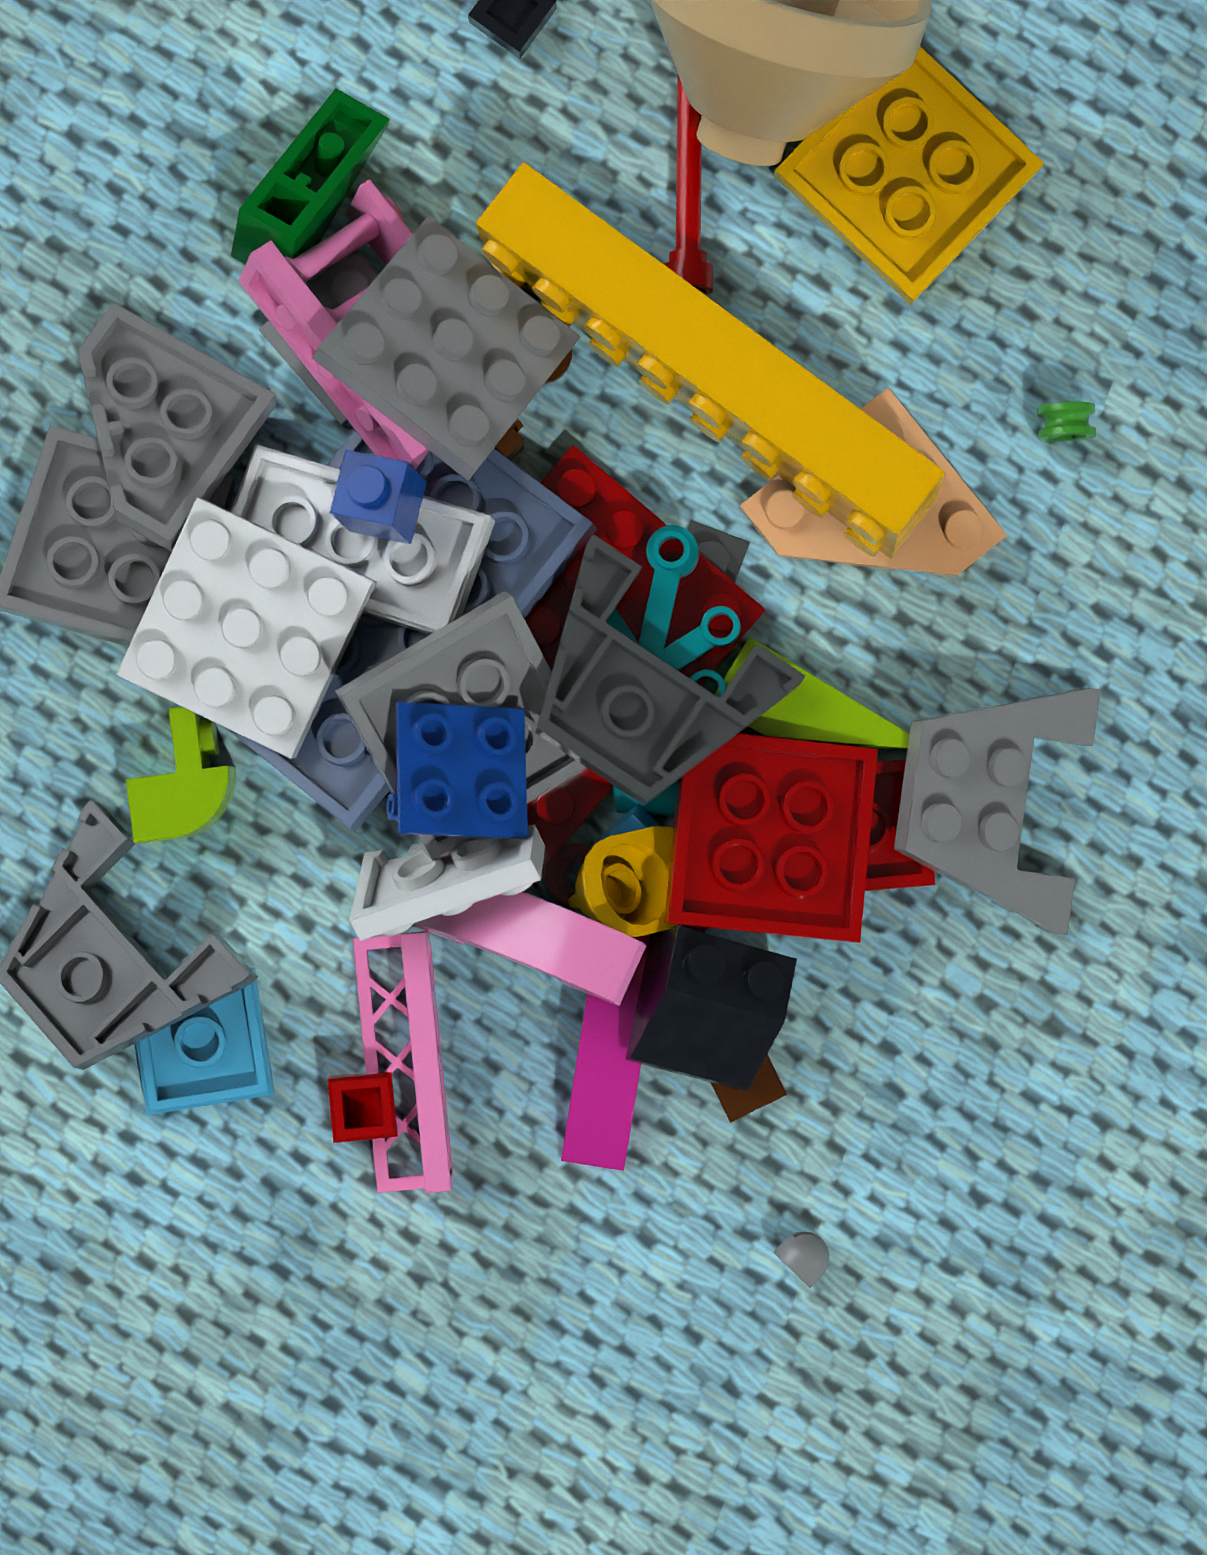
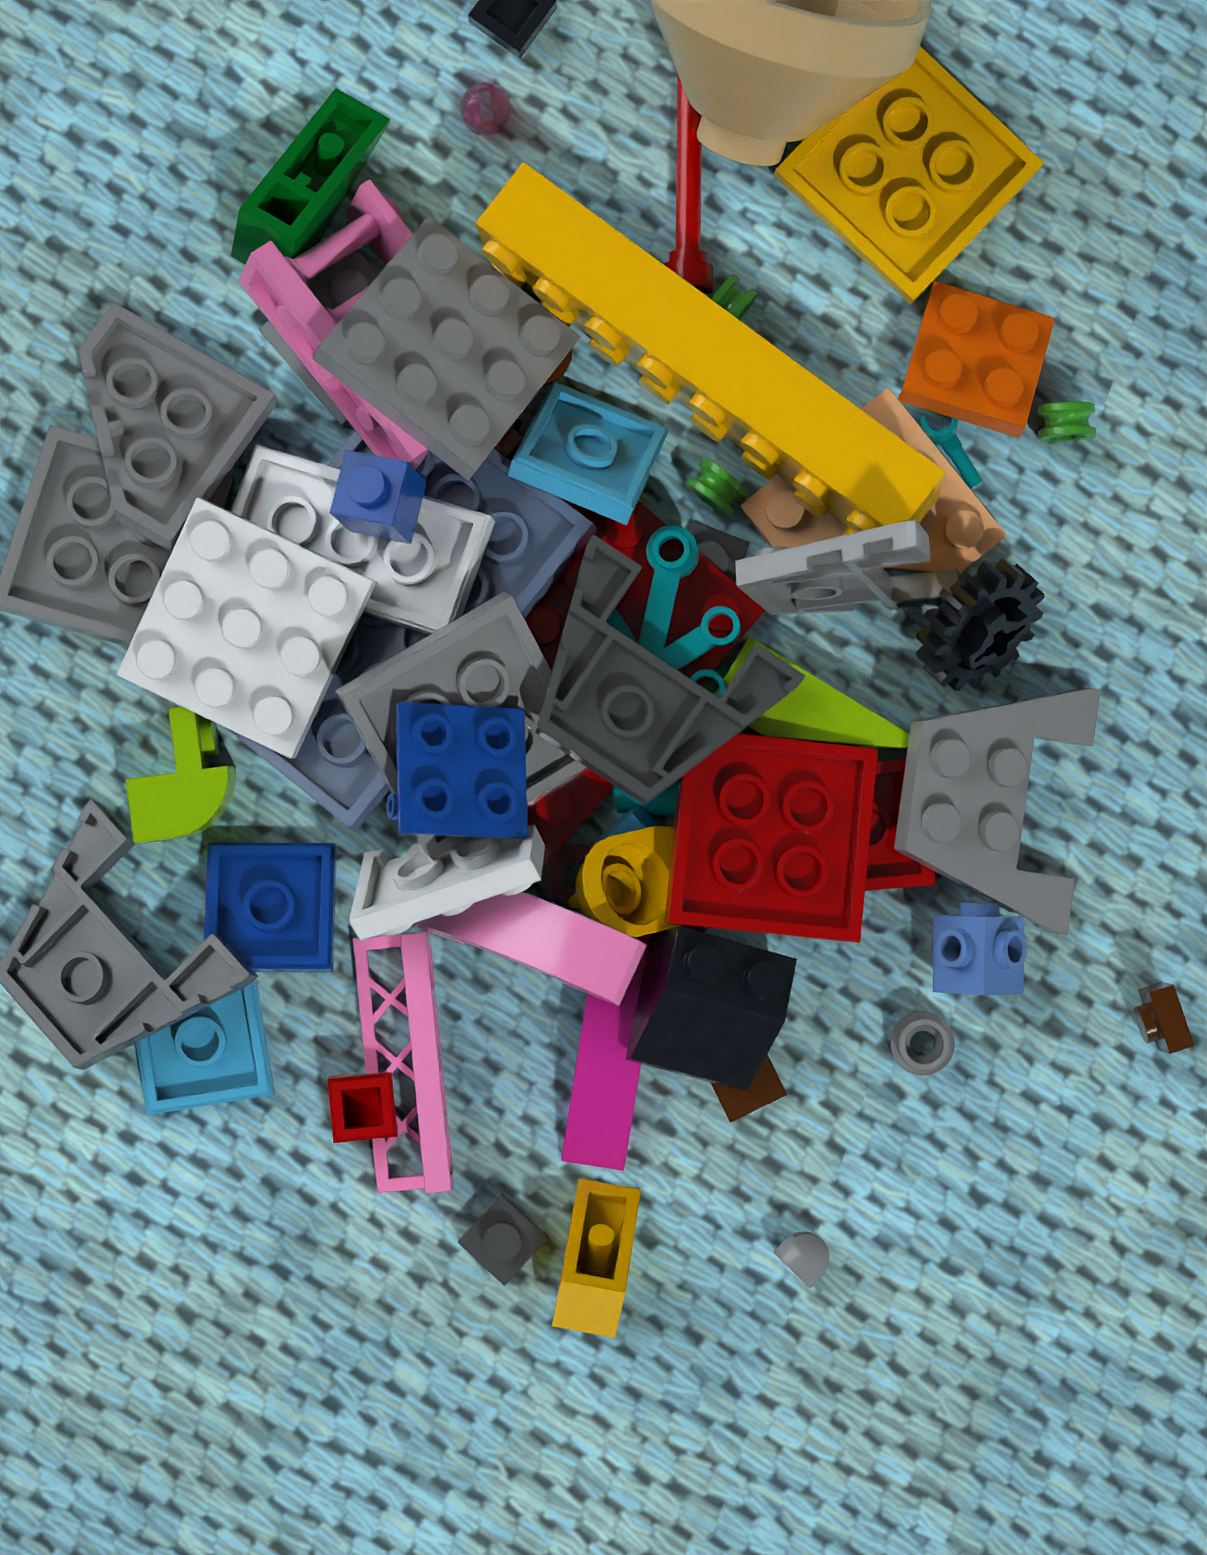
none -> blue tile [204,842,337,973]
none -> dark grey plate [458,1193,548,1286]
none -> clear pink hinge [460,82,511,136]
none -> medium azure tile [507,382,669,525]
none -> yellow slope [552,1178,641,1338]
none -> bright green bush [685,458,749,519]
none -> bright green bush [711,274,758,320]
none -> light grey wing [735,520,960,615]
none -> light grey plate [890,1011,955,1076]
none -> orange plate [898,281,1055,438]
none -> black gear [915,558,1045,691]
none -> teal hand [920,414,983,489]
none -> medium blue brick [931,902,1027,995]
none -> reddish brown plate [1134,982,1194,1054]

